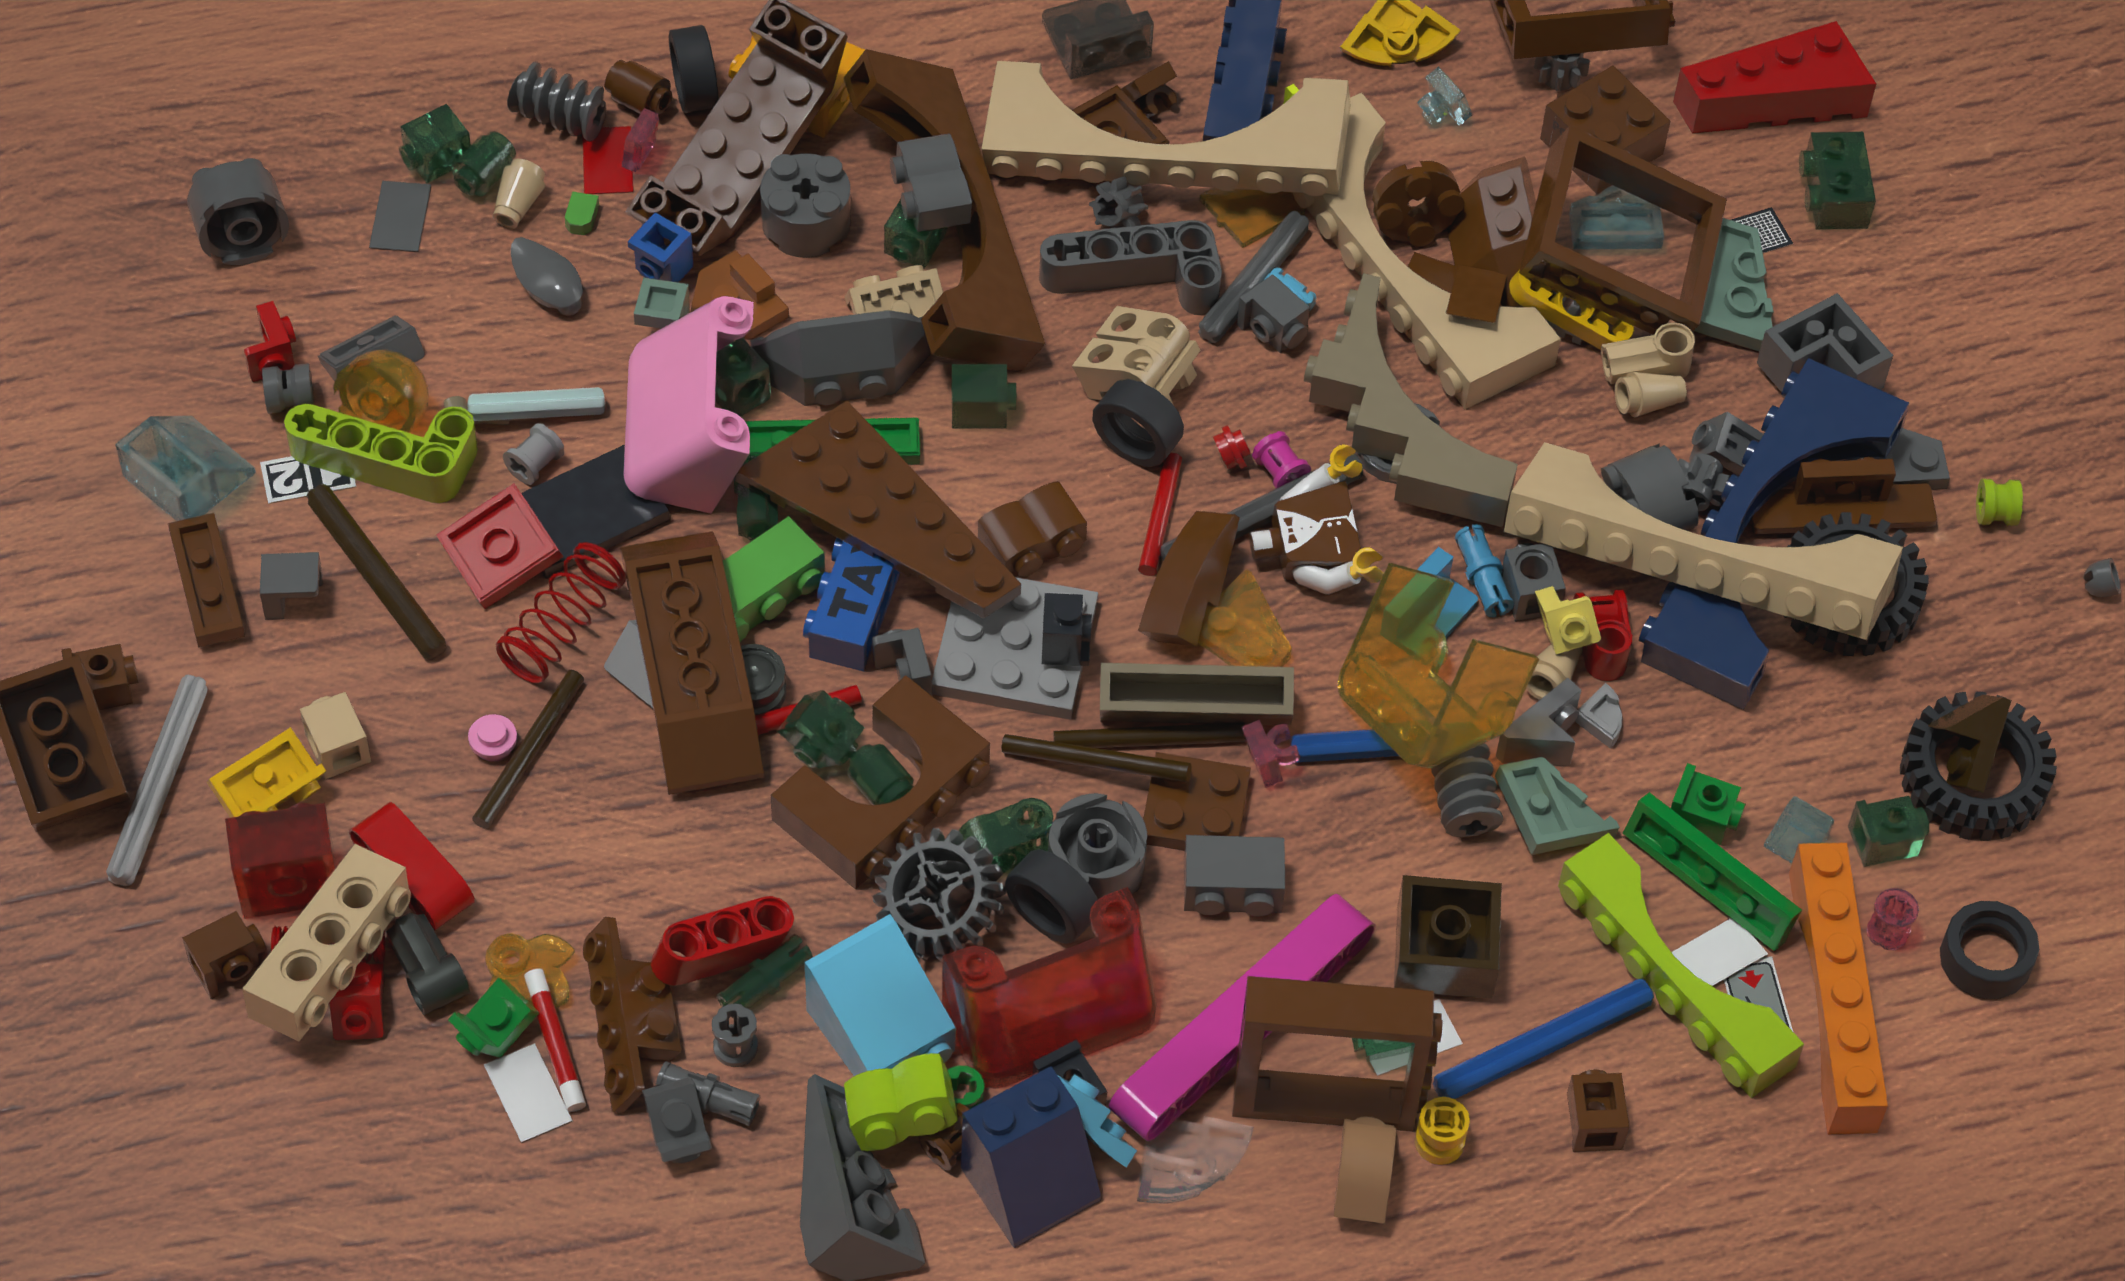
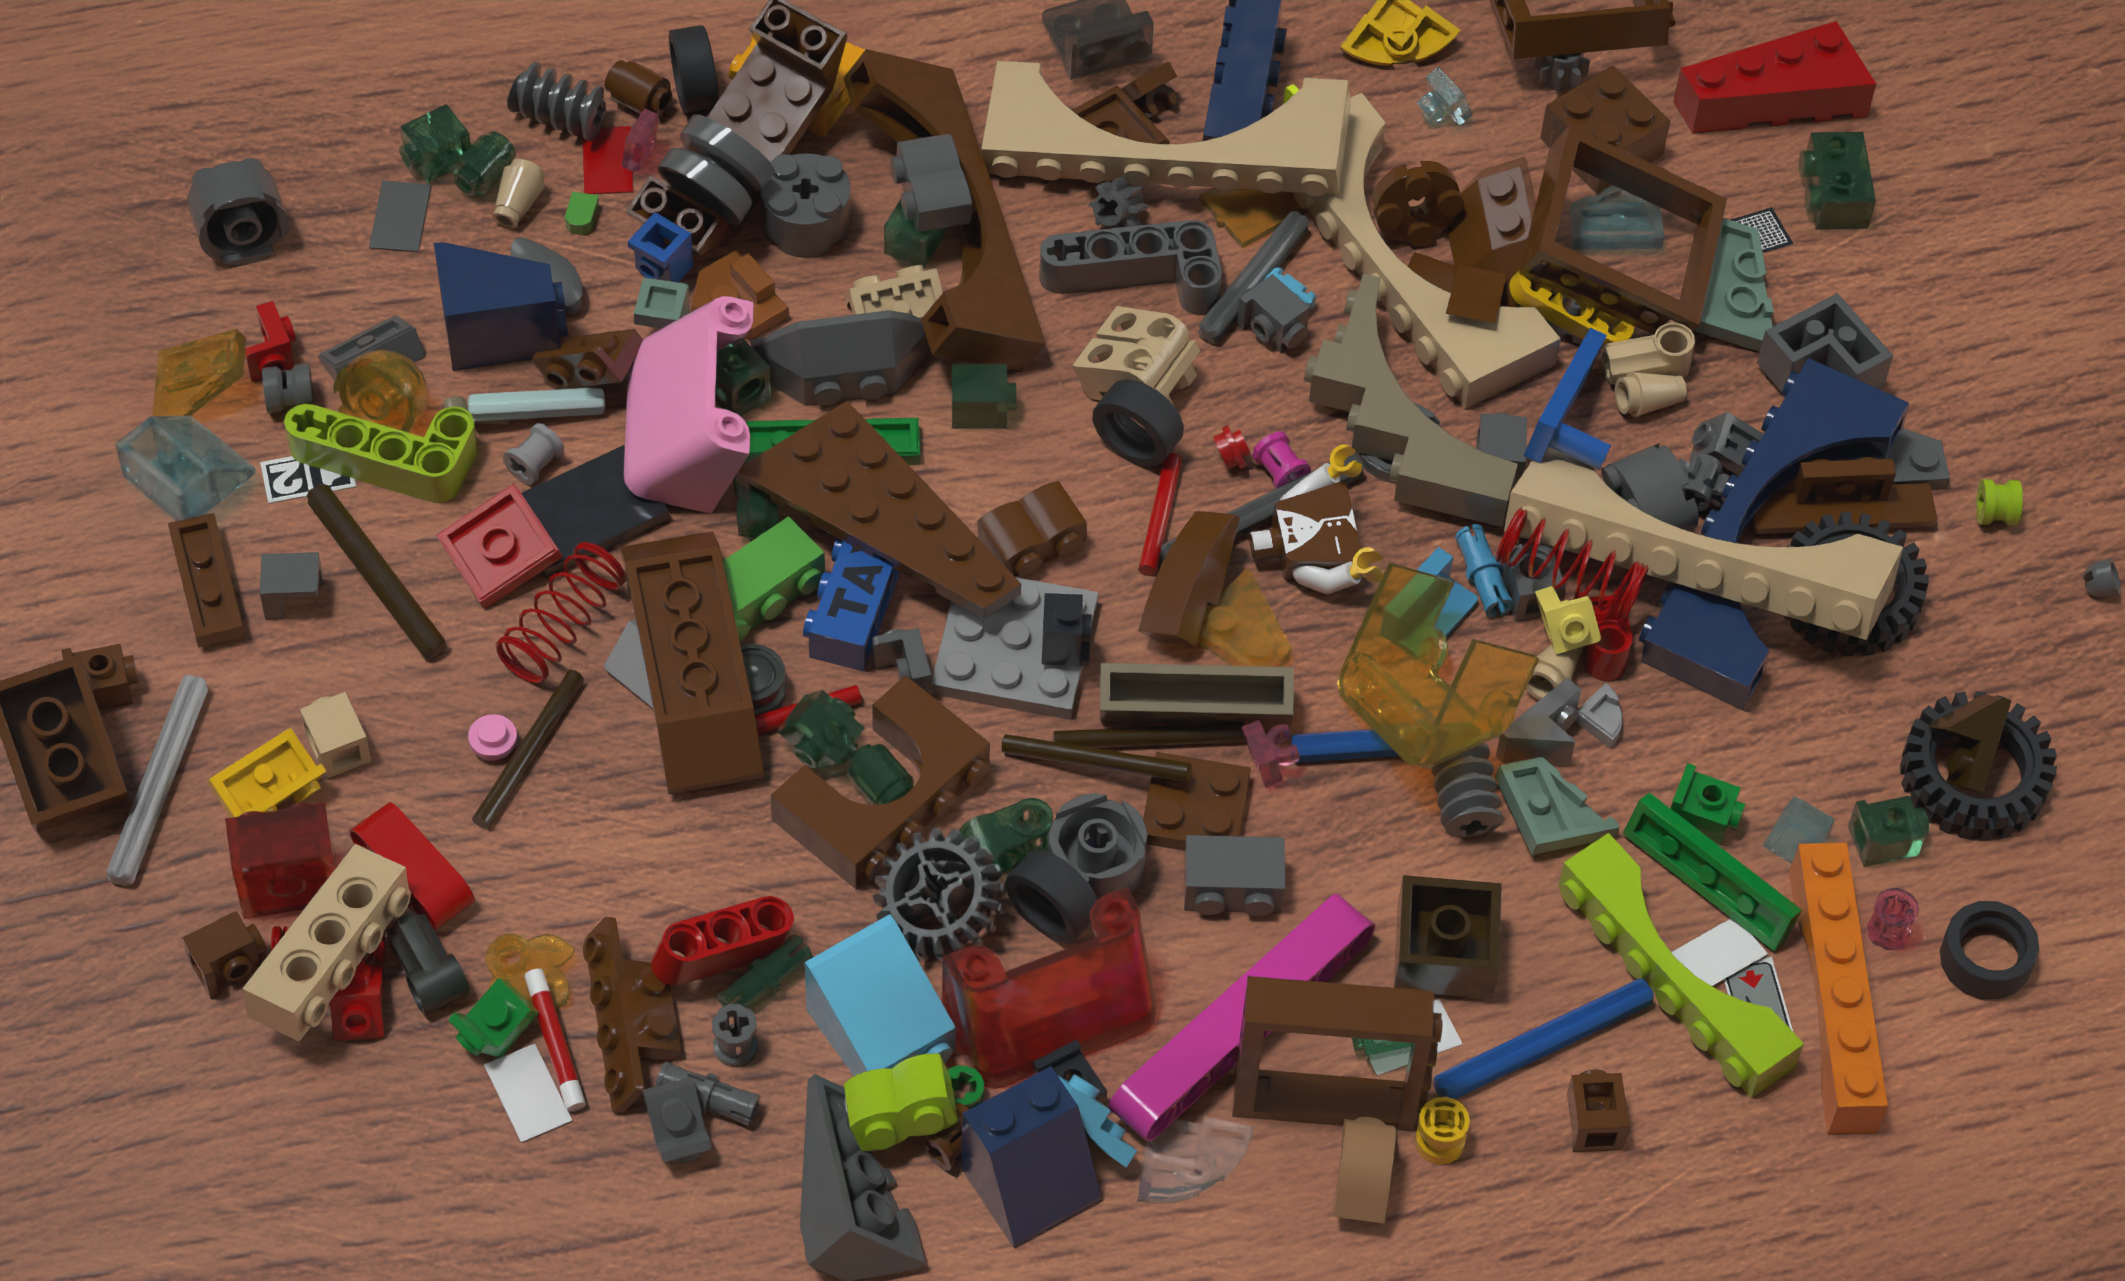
none -> clear yellow wing [152,329,246,435]
none -> dark blue slope [434,242,568,371]
none -> reddish brown bracket [531,329,643,390]
none -> dark grey wheel [657,115,775,225]
none -> dark grey brick [1476,413,1527,488]
none -> red piece [1495,507,1649,621]
none -> blue piece [1524,328,1611,470]

